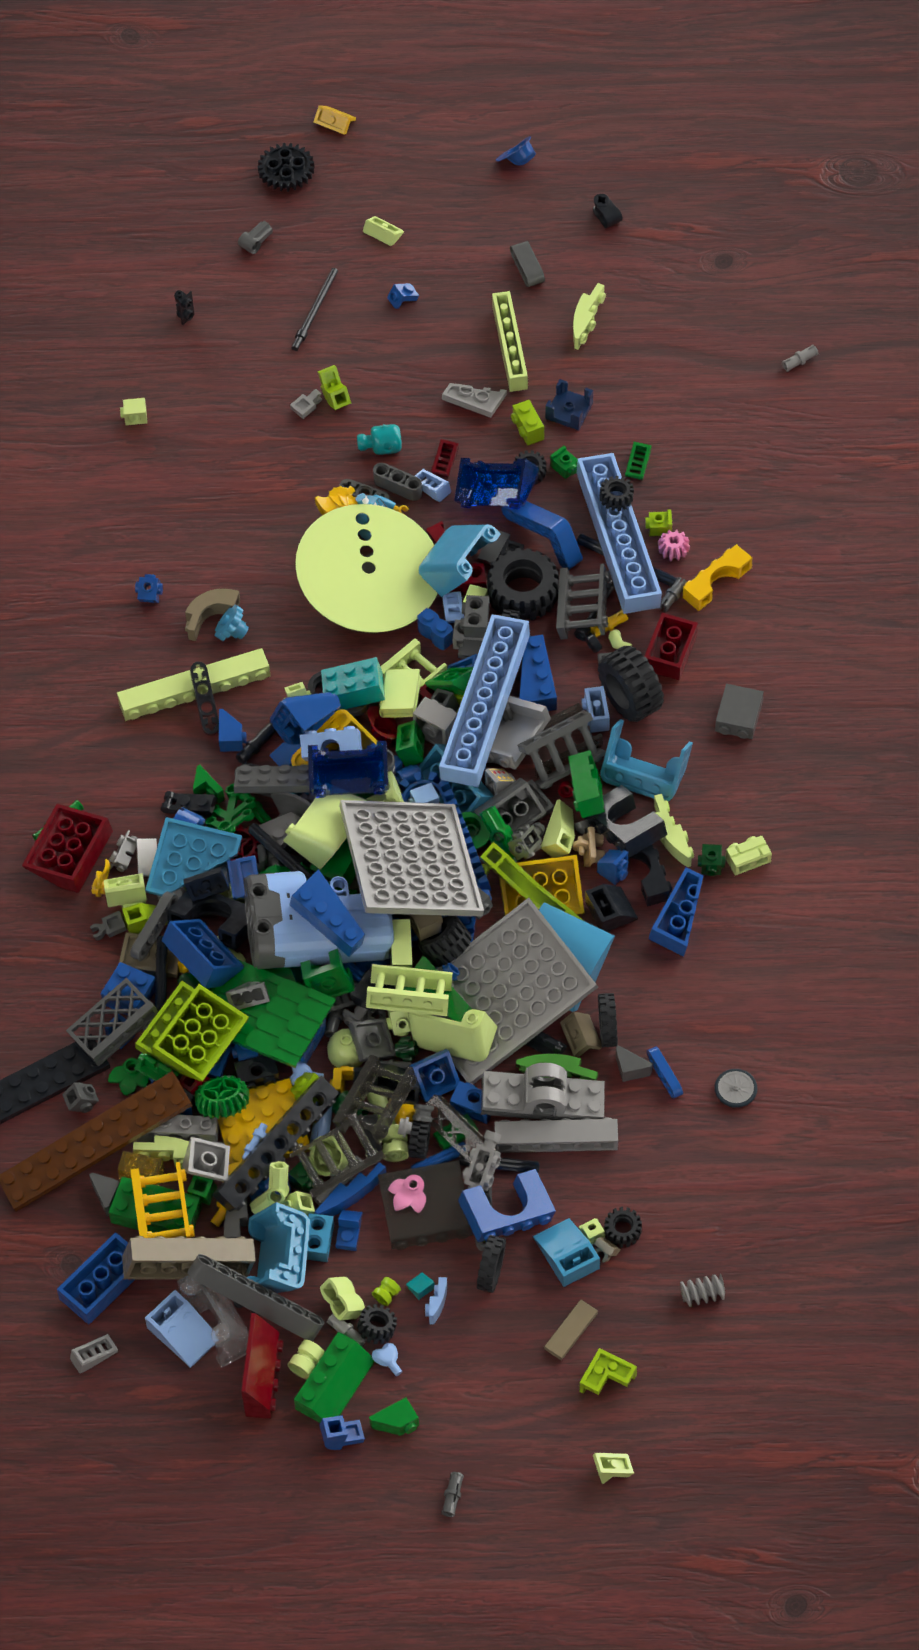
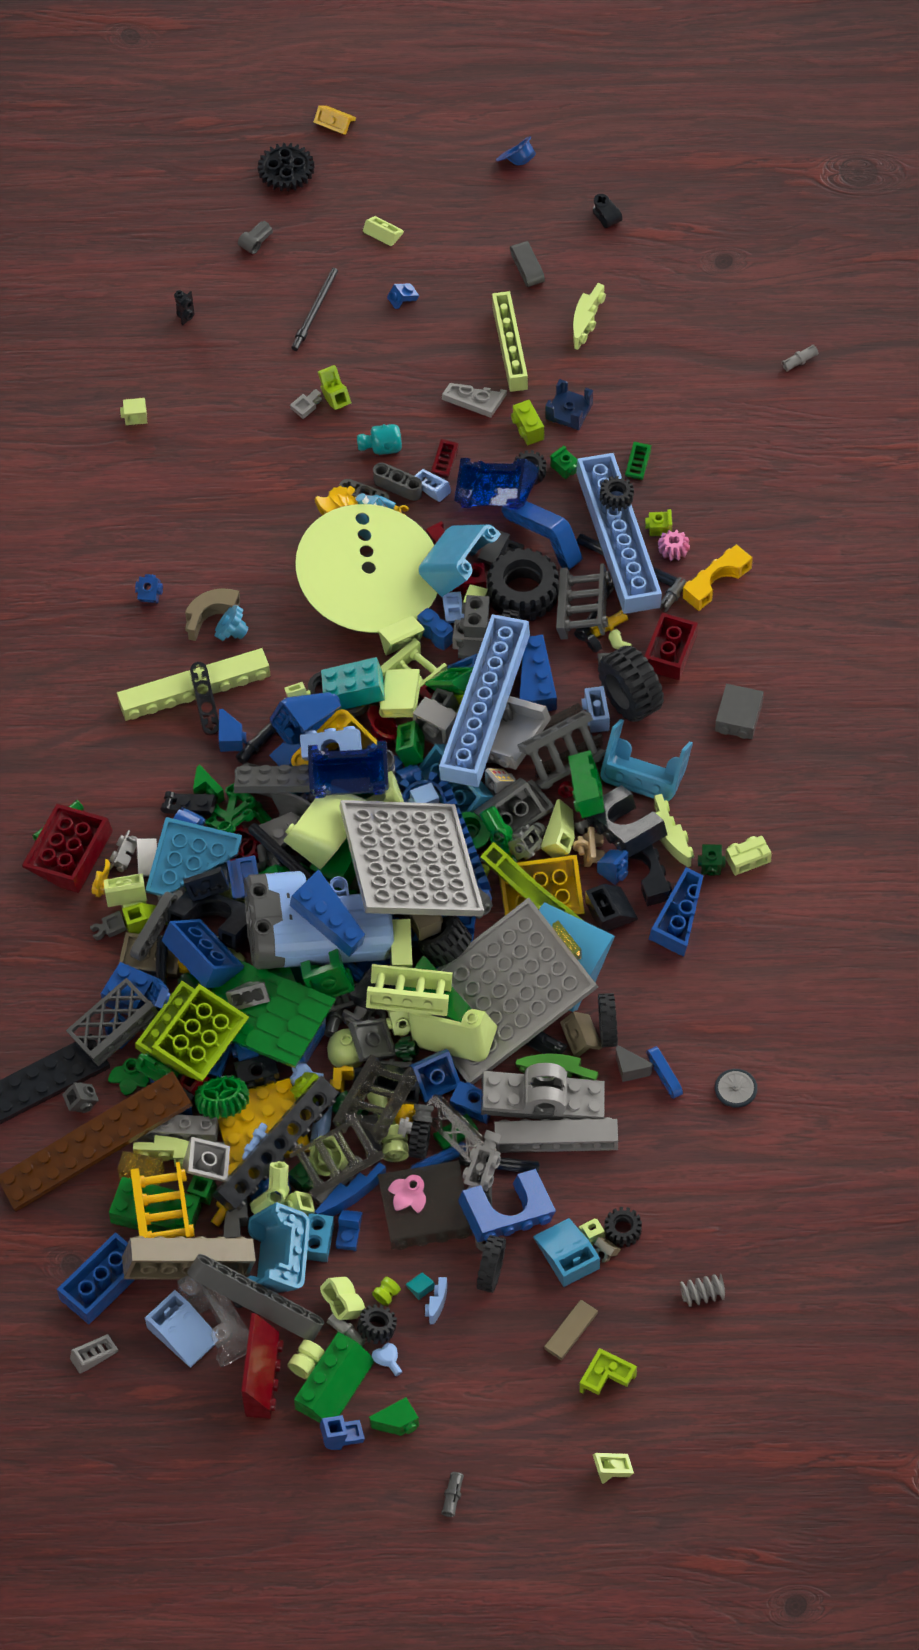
dark grey slope [89,1173,120,1216] -> none
blue plate [442,963,460,981] -> none
none -> blue hinge [146,977,170,1008]
none -> yellowish green slope [378,616,424,656]
none -> clear yellow tile [552,920,582,960]

